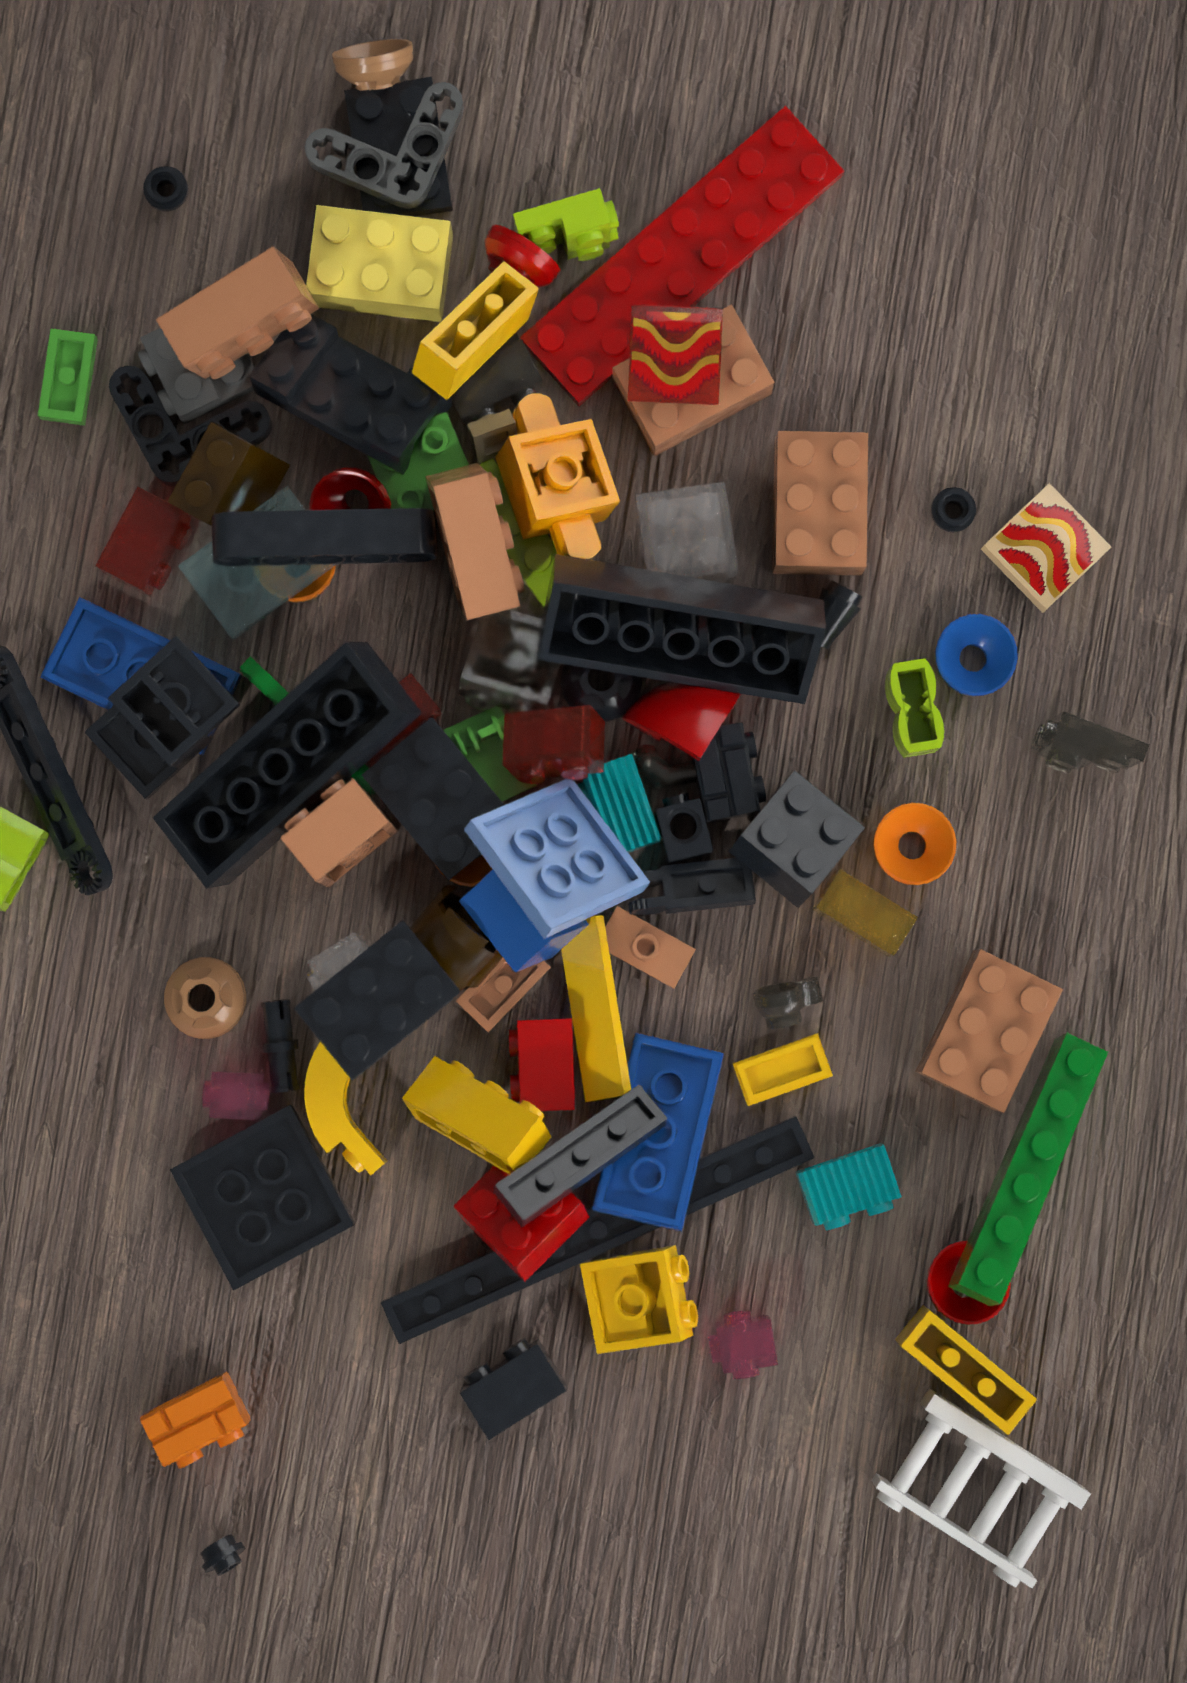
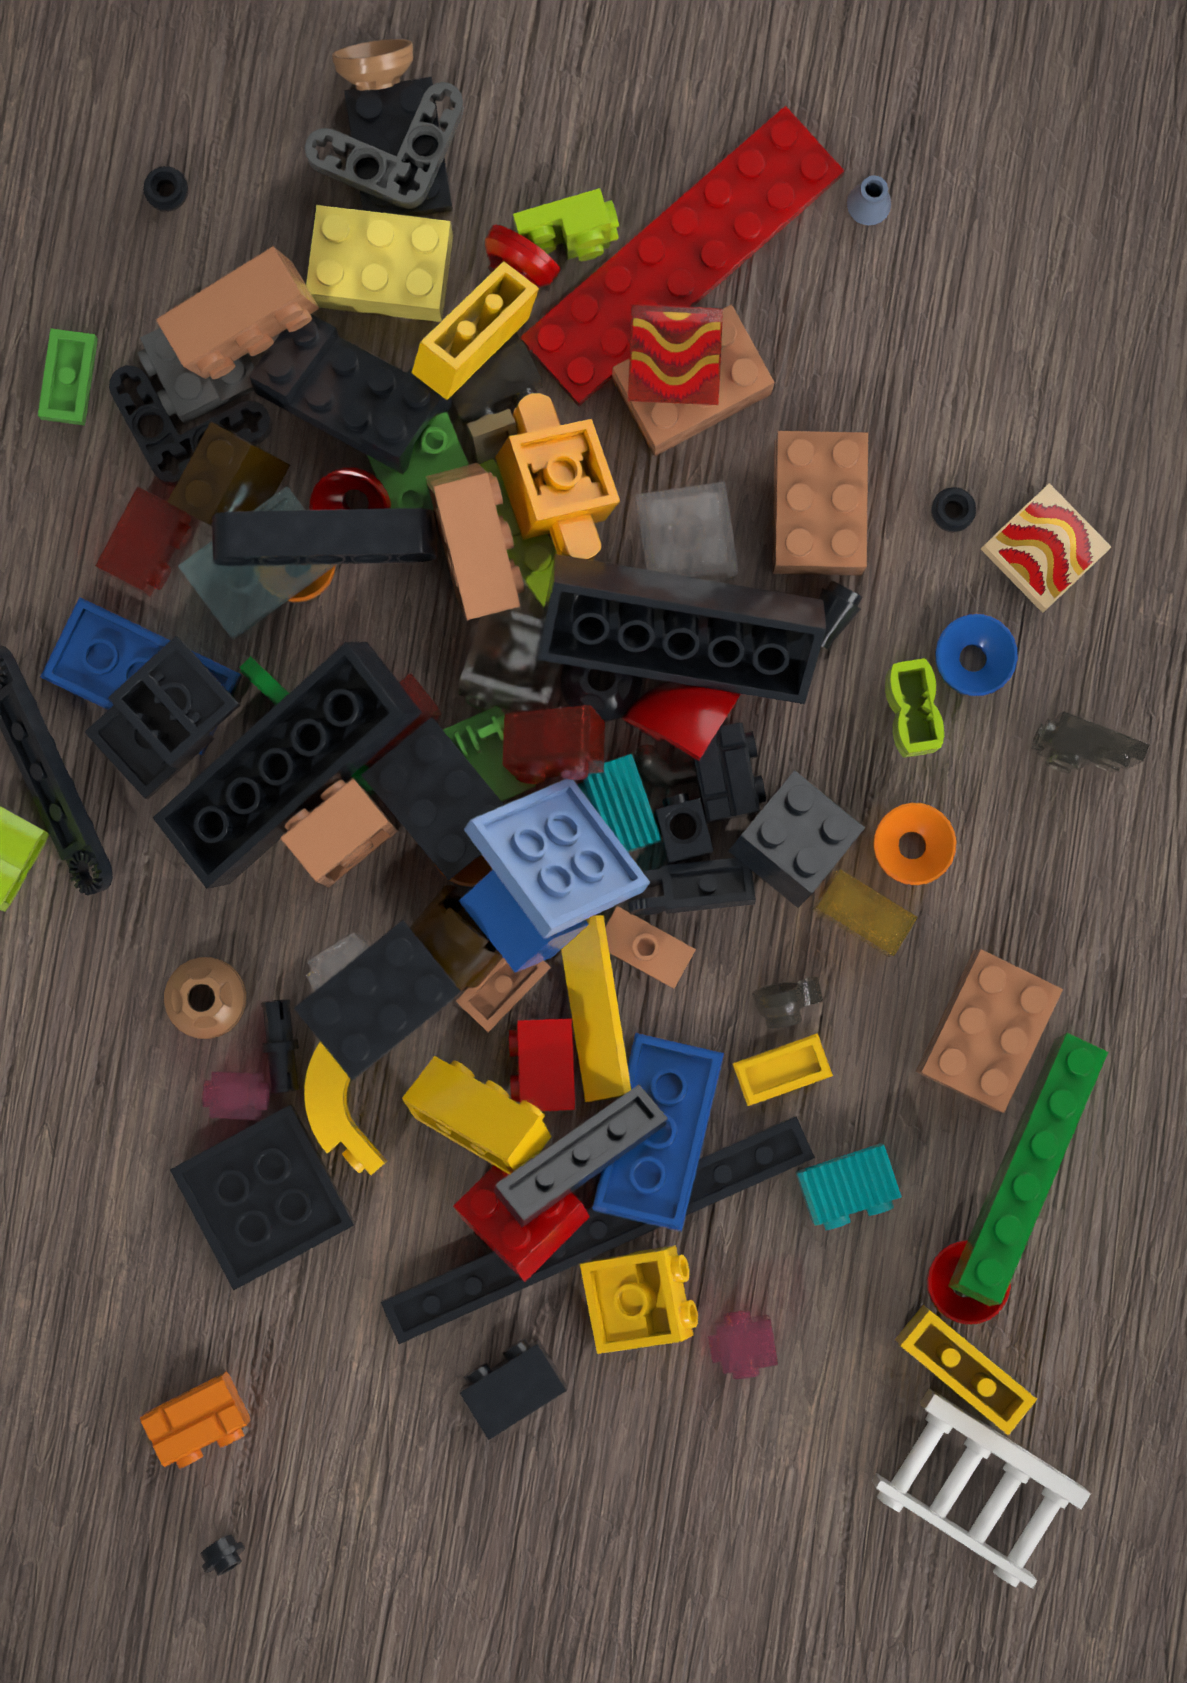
none -> sand blue cone [847,175,891,225]

